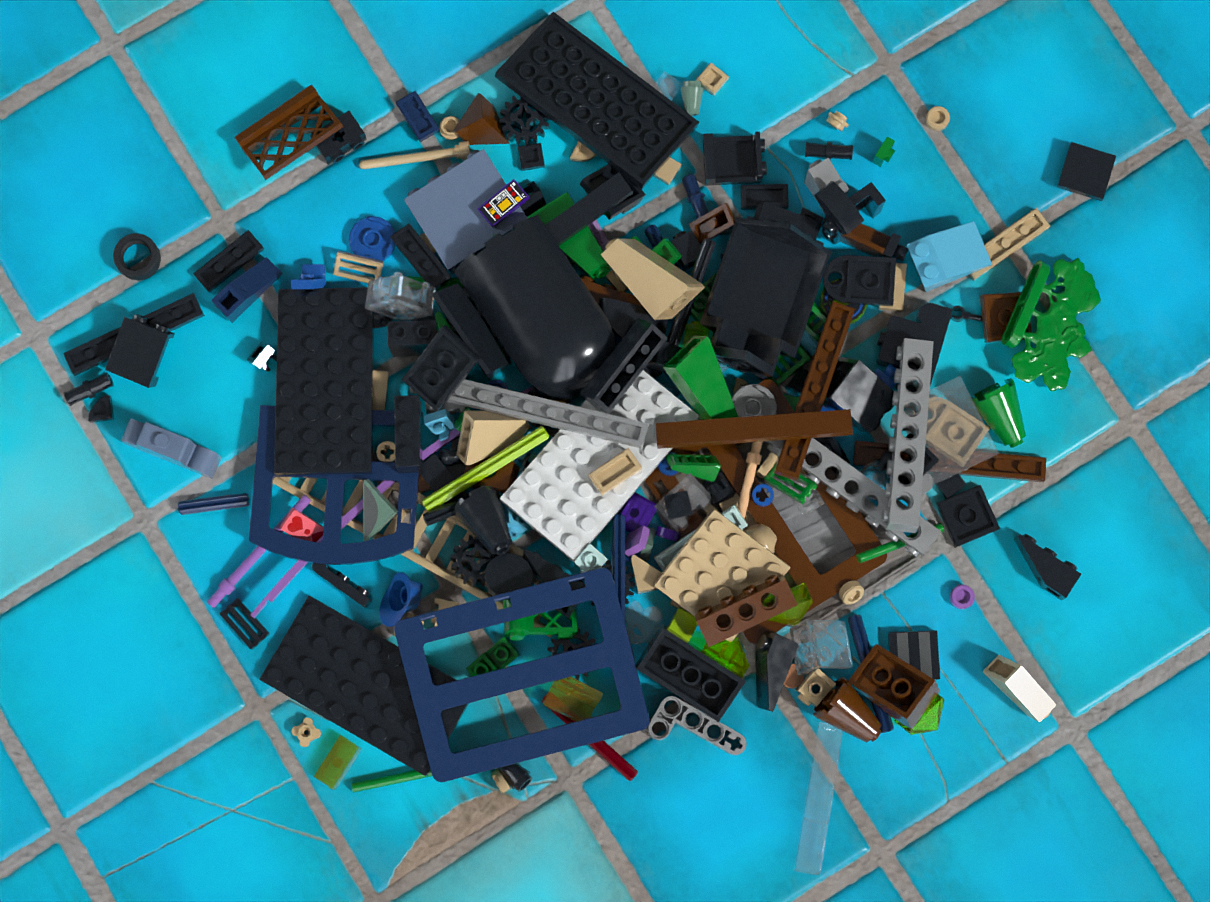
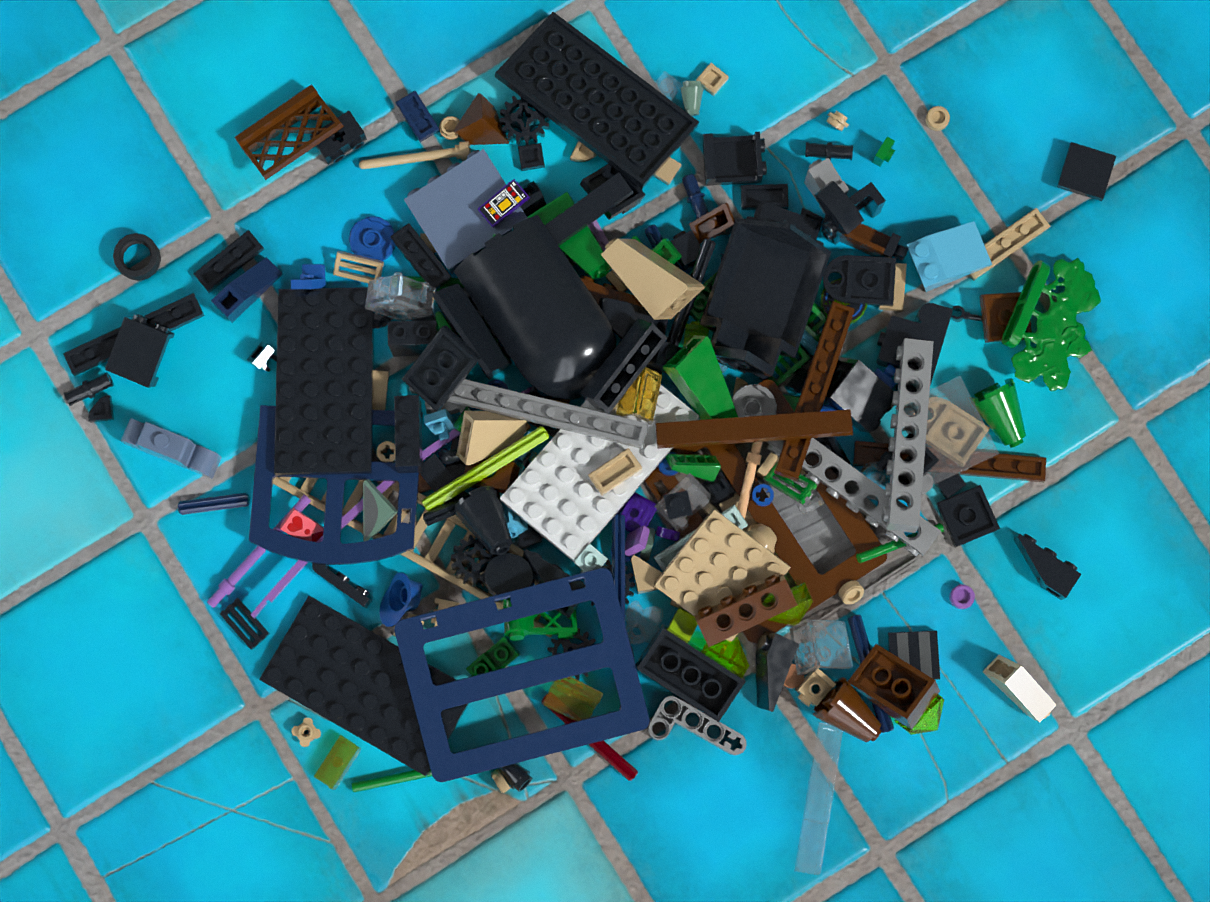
none -> black tile [518,524,542,549]
none -> clear yellow panel [616,367,662,421]

